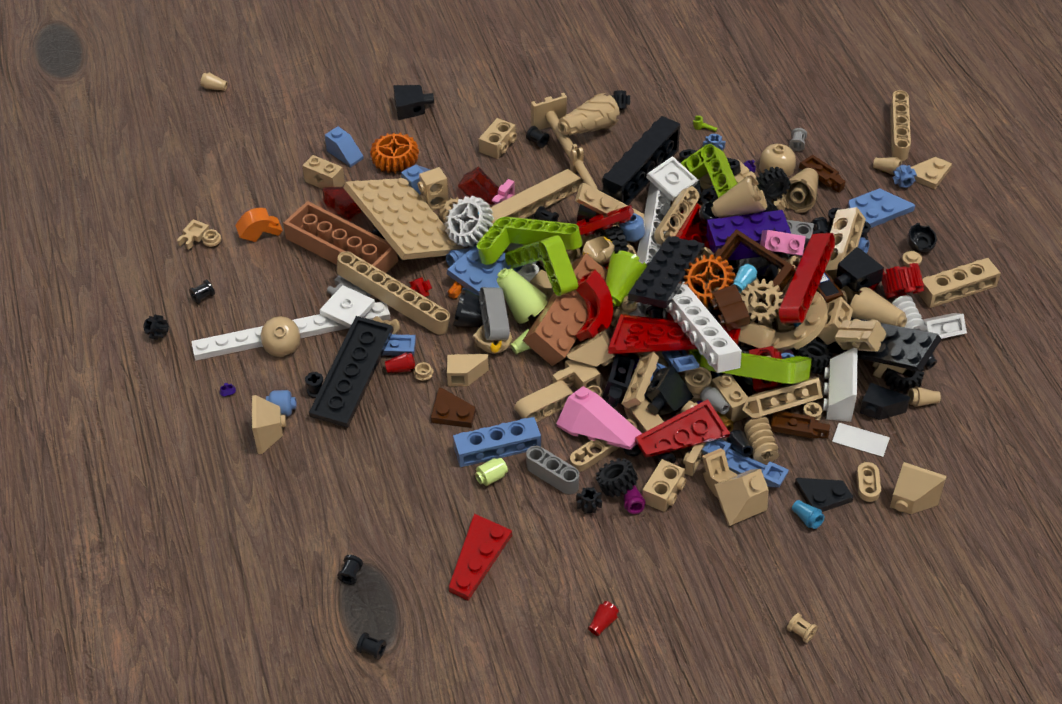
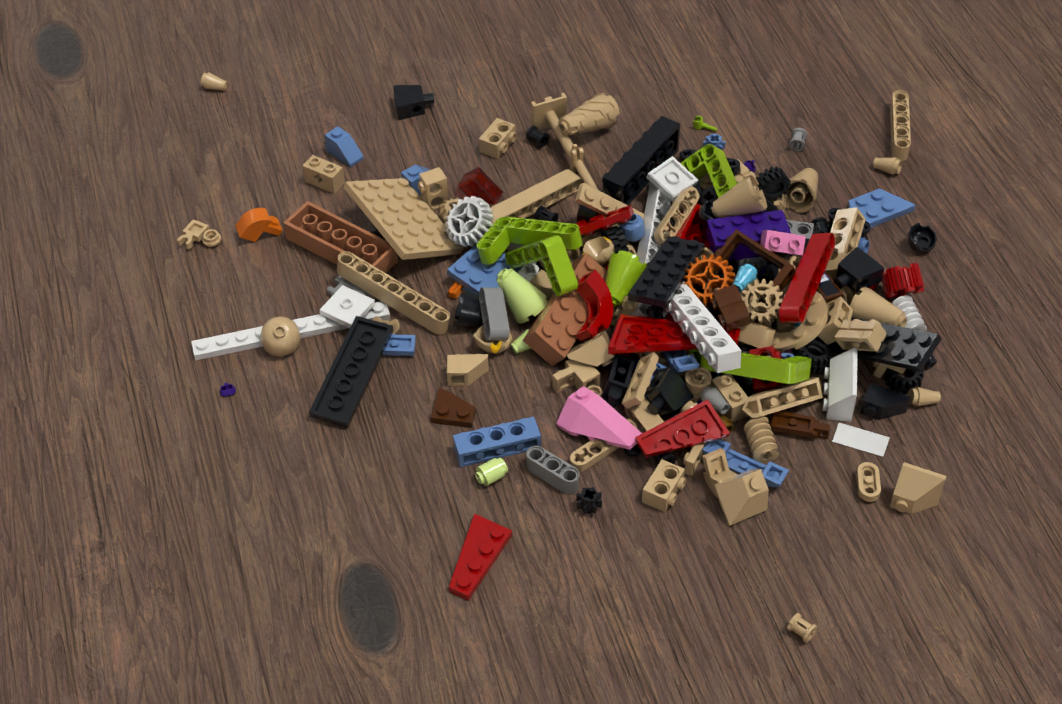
black gear [143,314,169,340] -> none
black bush [189,279,215,304] -> none
tan slope [252,395,286,454] -> none
medium blue head [266,390,297,417] -> none
black bush [305,372,323,399] -> none
clear red slope [322,187,362,220] -> none
black bush [337,555,363,585] -> none
black bush [356,632,387,660] -> none
orange gear [370,132,419,174] -> none
red cone [385,352,416,373] -> none
red gear [409,277,432,297] -> none
tan plate [413,362,434,381] -> none
medium blue cone [446,247,472,267] -> none
bright pink plate [492,179,515,206] -> none
tan beam [514,381,573,422] -> none
red cone [588,601,619,636] -> none
black tyre [596,458,638,497] -> none
black gear [611,90,630,110] -> none
magenta cone [623,485,645,514] -> none
black cone [726,430,753,457] -> none
tan cylinder [759,144,796,177] -> none
dark azure cone [792,500,825,529] -> none
black wing [795,478,853,512] -> none
reddish brown hinge [799,155,846,192] -> none
tan bush [803,402,822,421] -> none
medium blue gear [892,165,917,188] -> none
tan plate [902,251,922,268] -> none
tan wing [911,157,952,189] -> none
tan brick [918,258,1001,308] -> none
white panel [923,313,967,339] -> none

